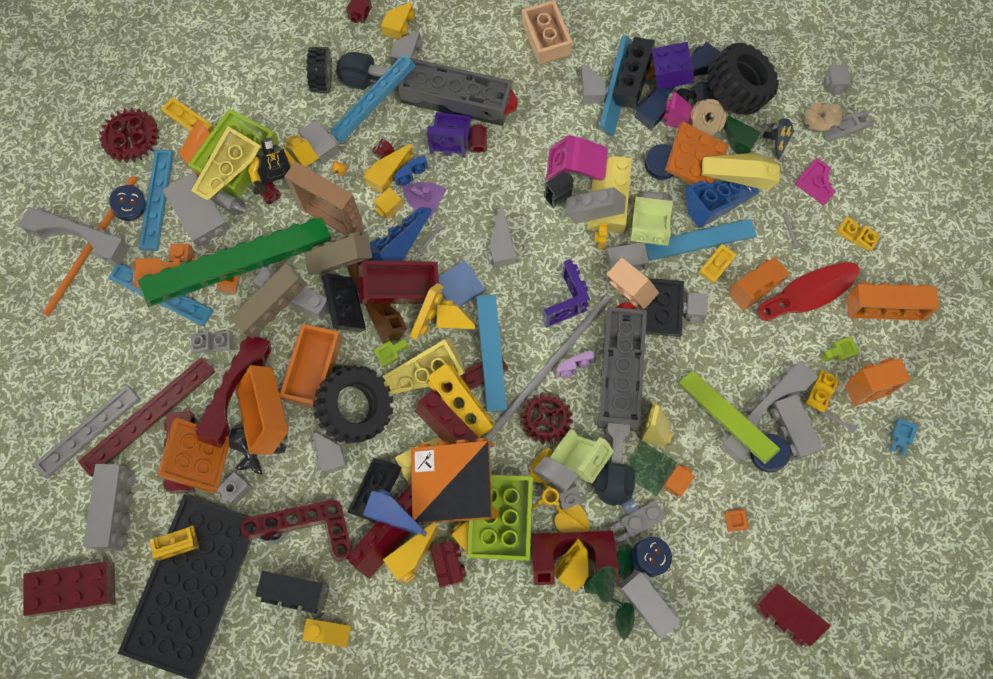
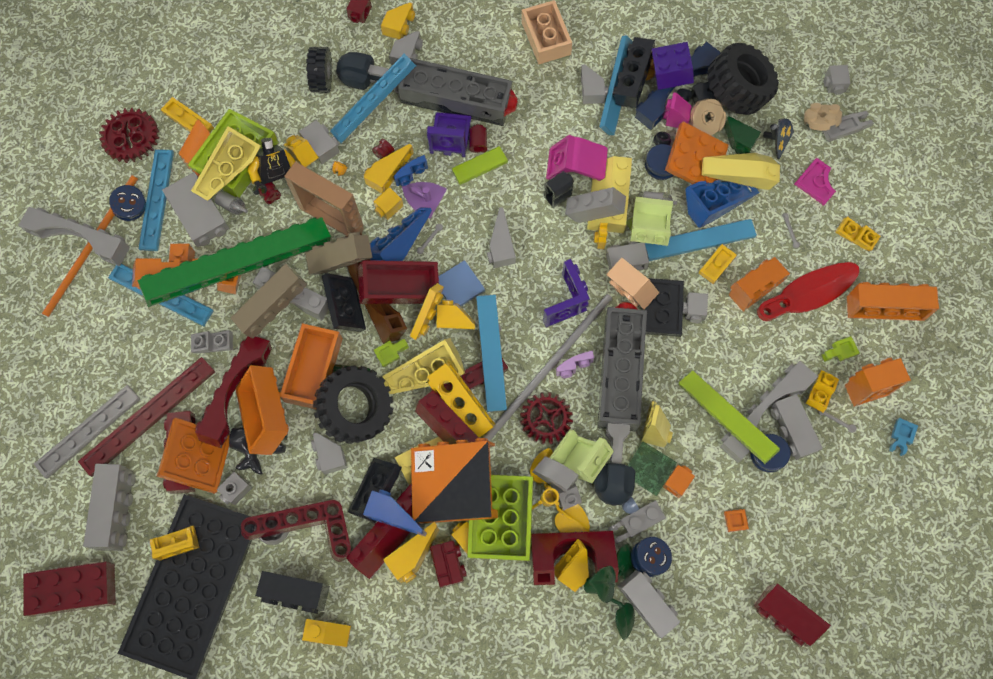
none -> lime tile [451,146,508,185]
none -> black plate [653,132,671,145]

